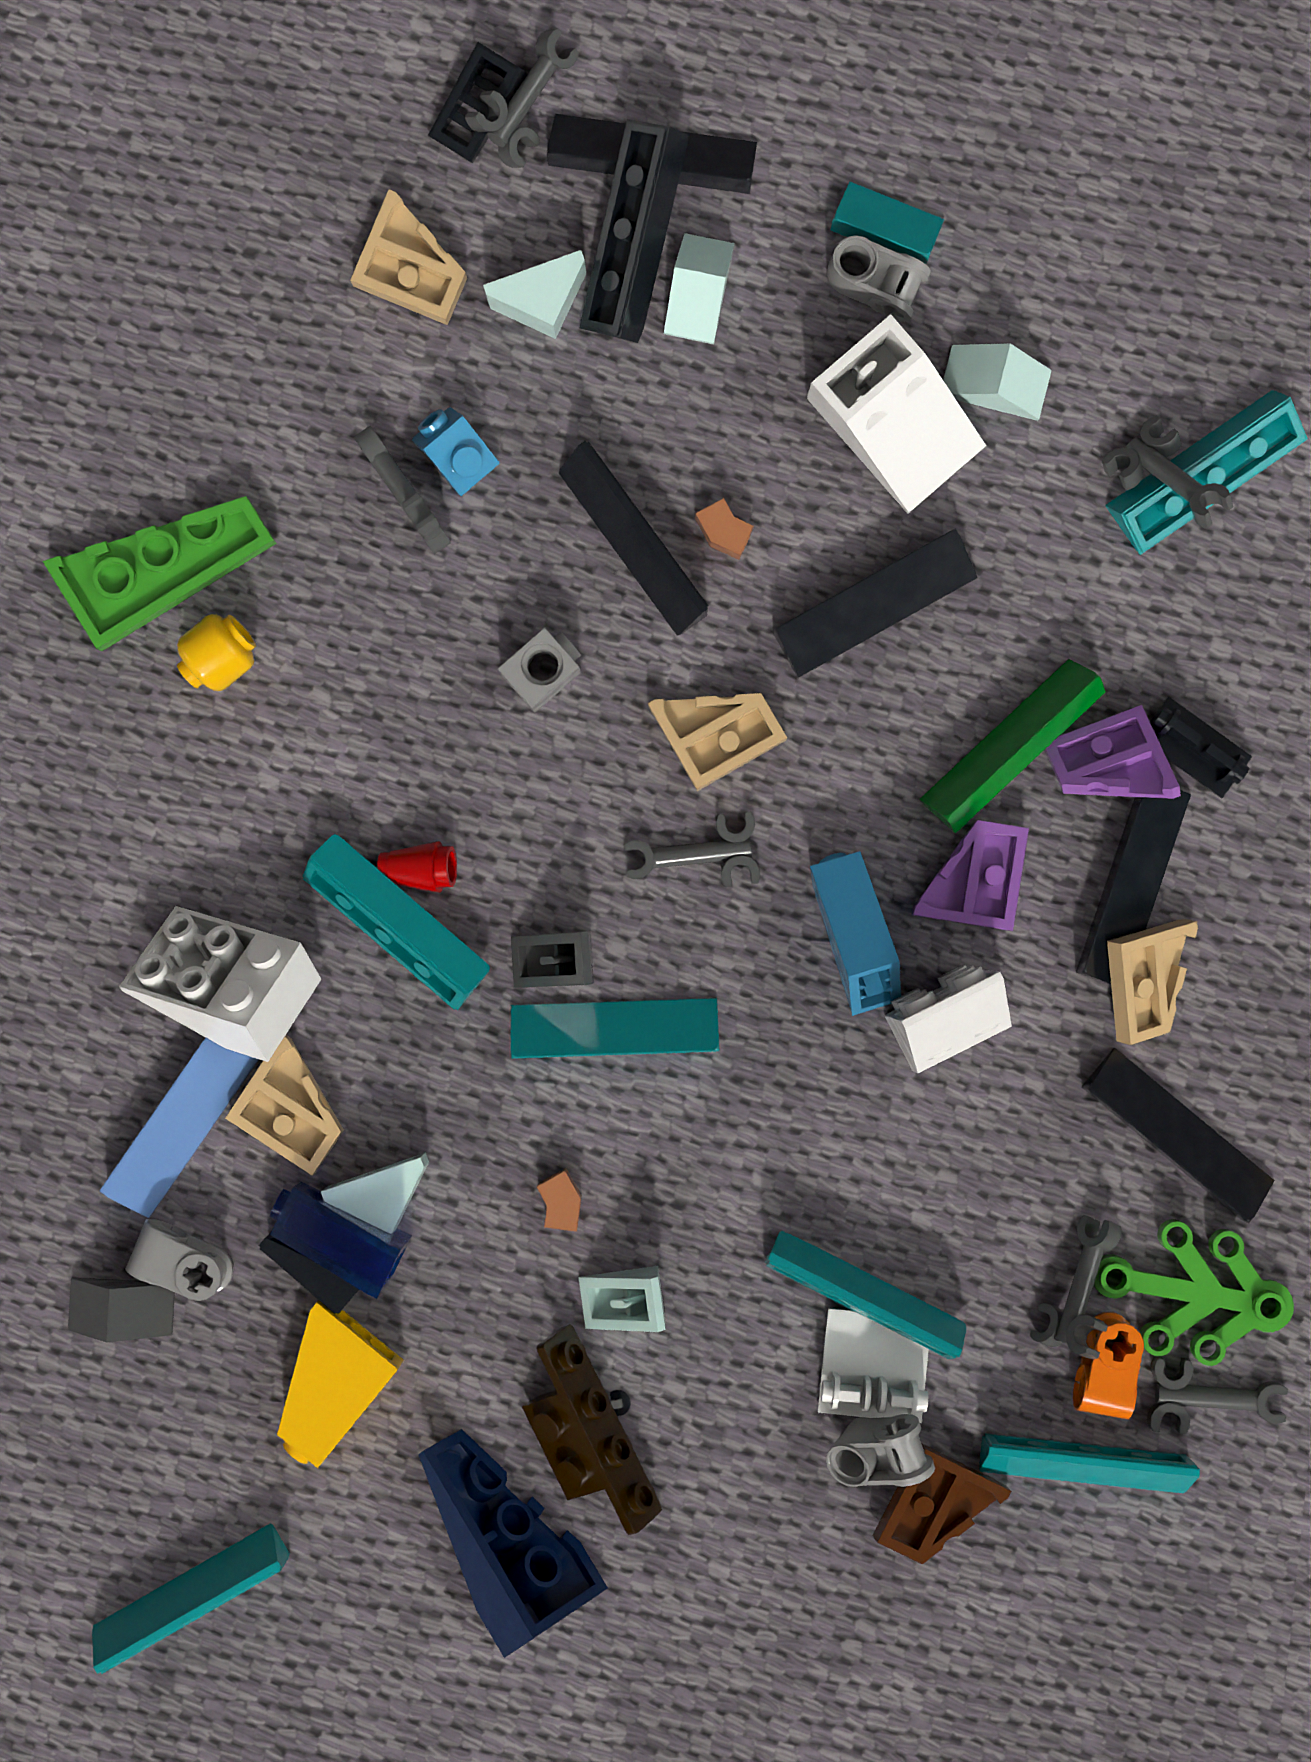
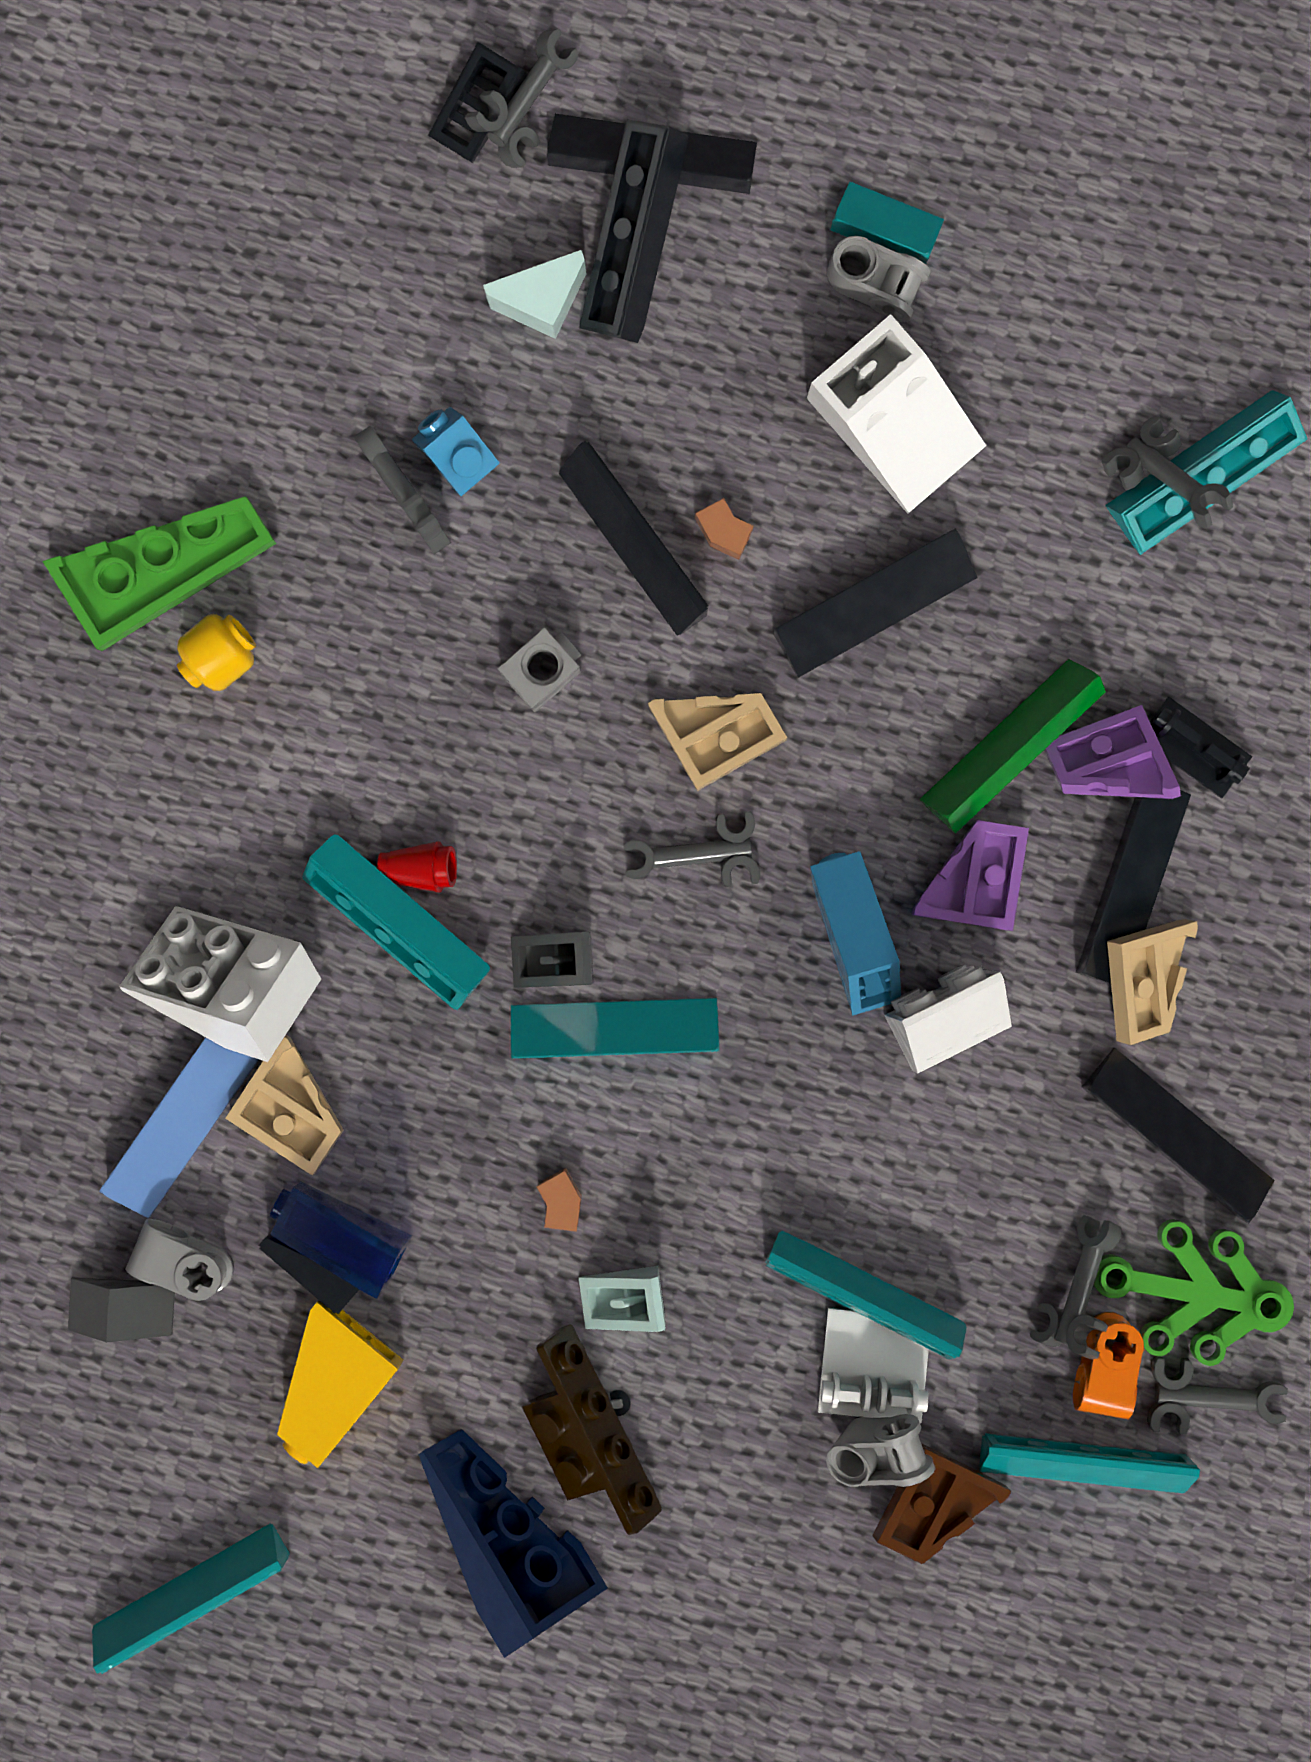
light aqua slope [321,1152,429,1234] -> none
tan wing [350,190,467,325] -> none
light aqua slope [664,233,735,344] -> none
light aqua slope [943,343,1052,421] -> none

